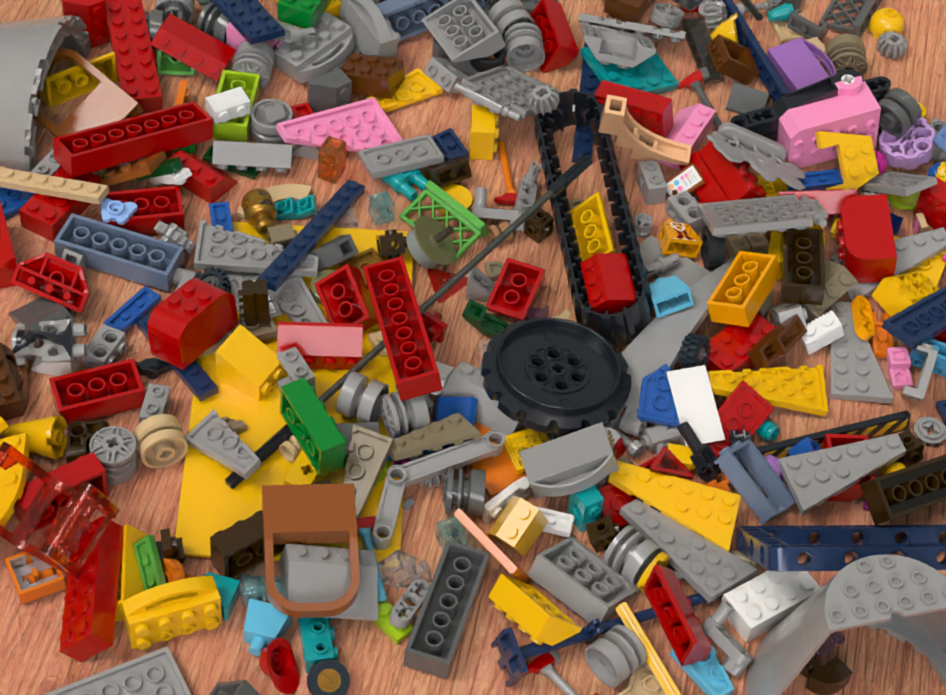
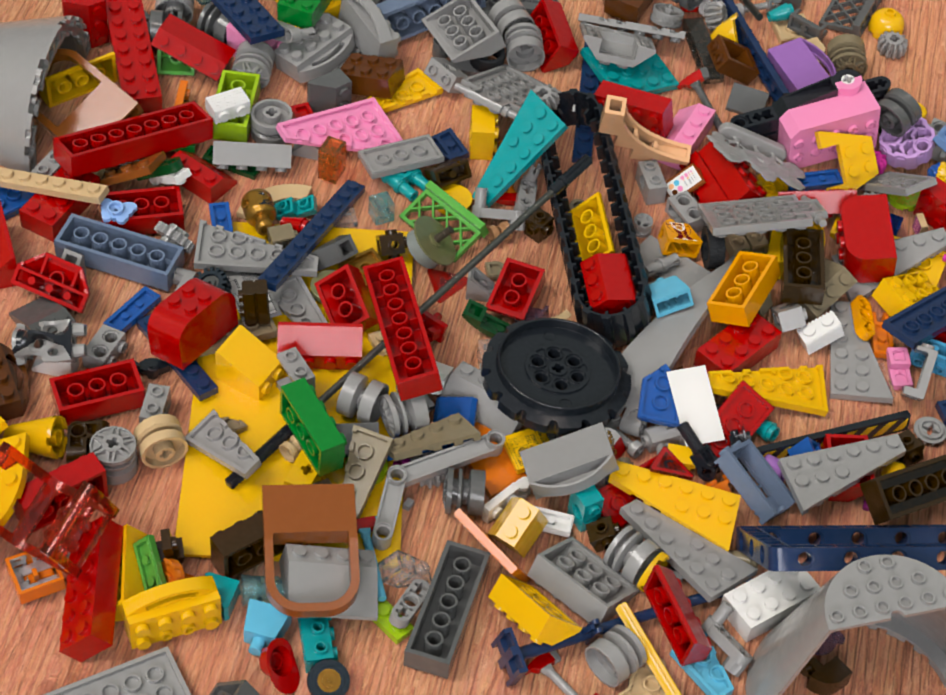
light grey slope [258,101,285,123] -> none
clear light blue brick [435,516,467,550] -> none
black wheel [679,333,711,369] -> none
reddish brown slope [747,314,807,369] -> none
none -> red cone [280,217,309,234]
none -> teal wing [472,90,569,208]

